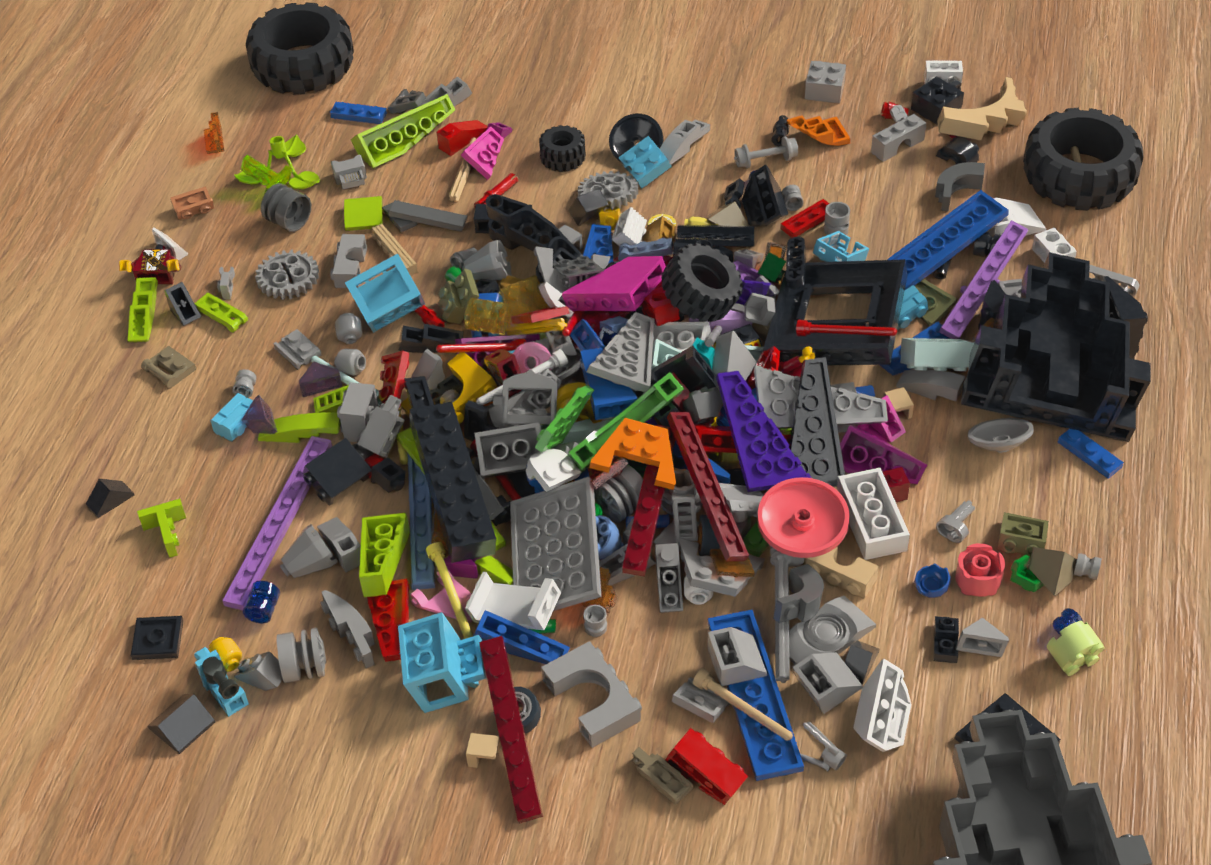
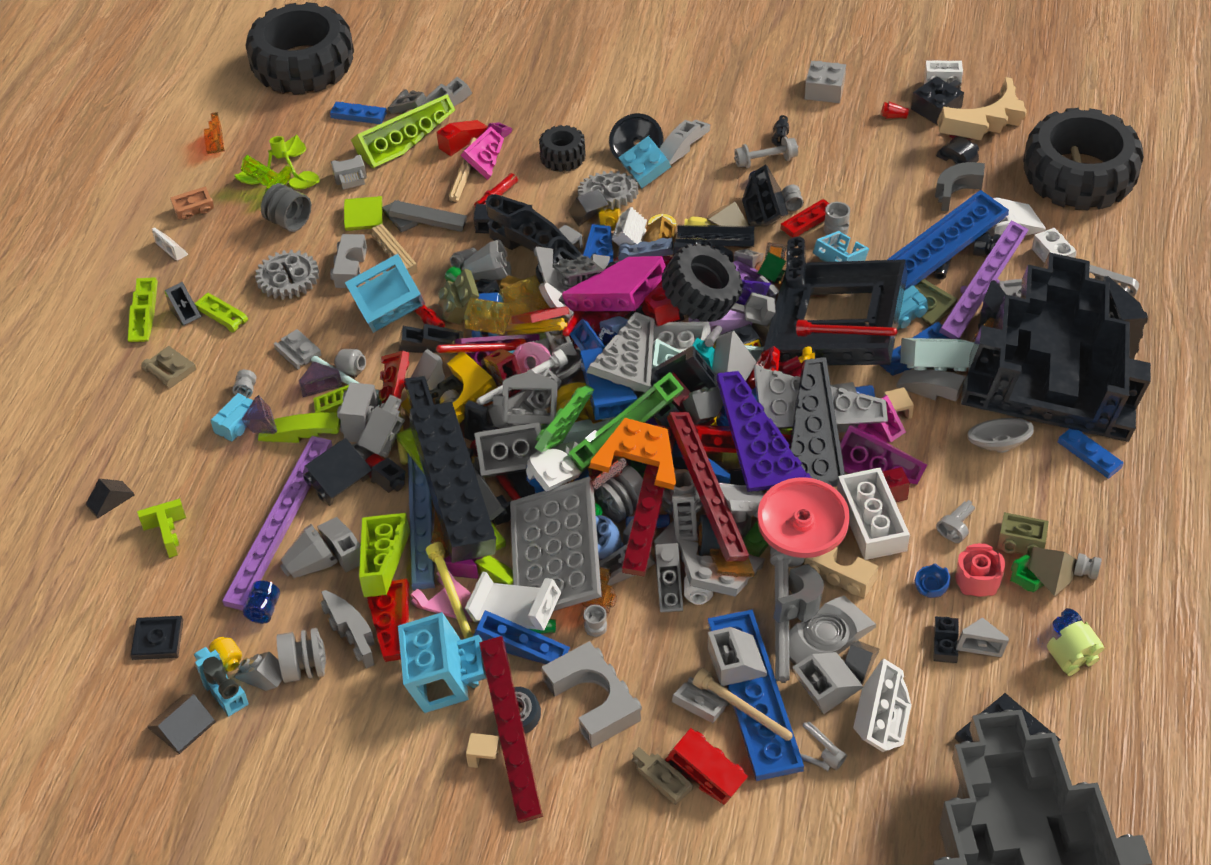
torso [119,244,181,285] -> none
light grey plate [217,267,235,300] -> none
light grey head [335,313,362,344] -> none
black plate [724,178,745,209] -> none
orange slope [787,115,850,146] -> none
light grey arch [871,114,926,162] -> none
light grey piece [890,105,908,123] -> none

